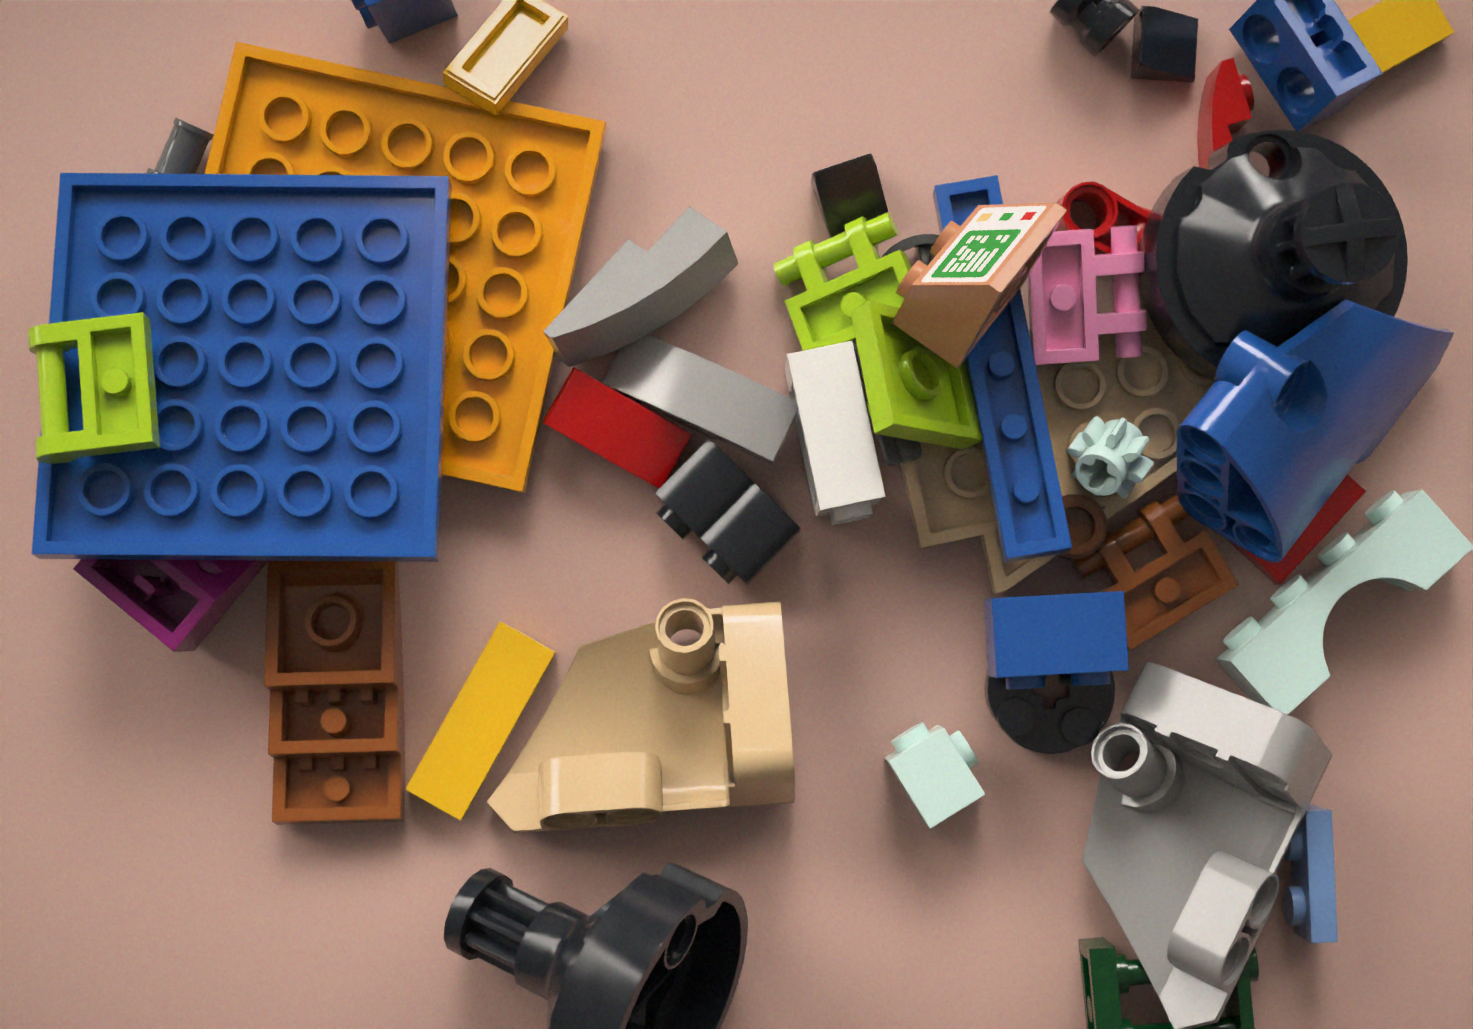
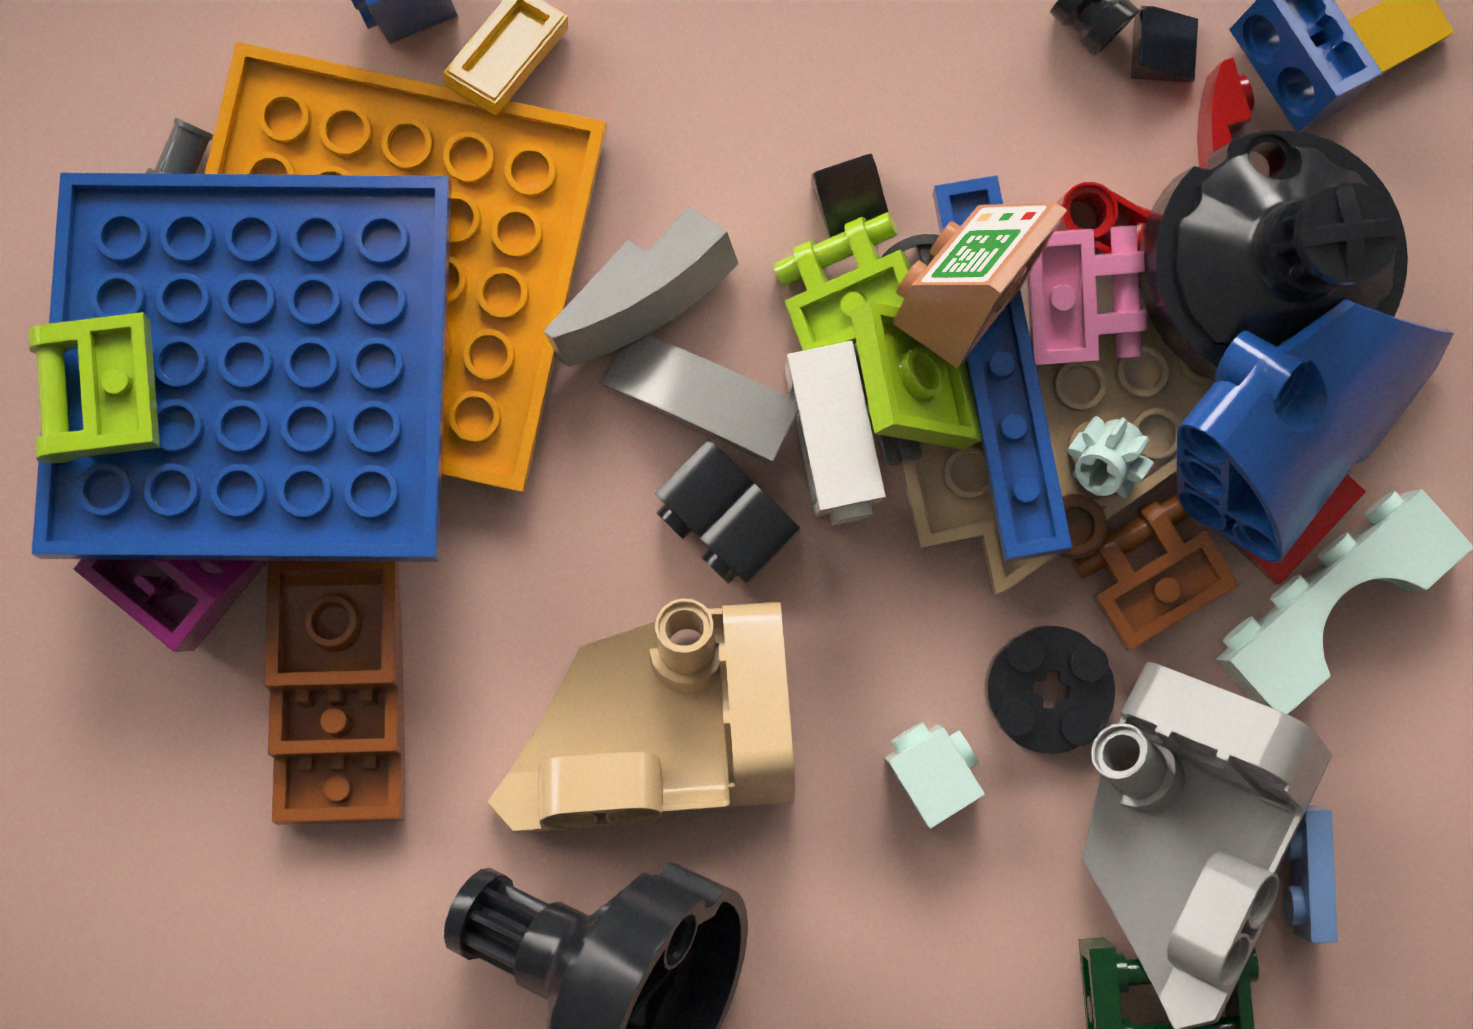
yellow tile [405,621,557,821] -> none
red slope [542,367,692,488] -> none
blue brick [984,591,1129,689] -> none

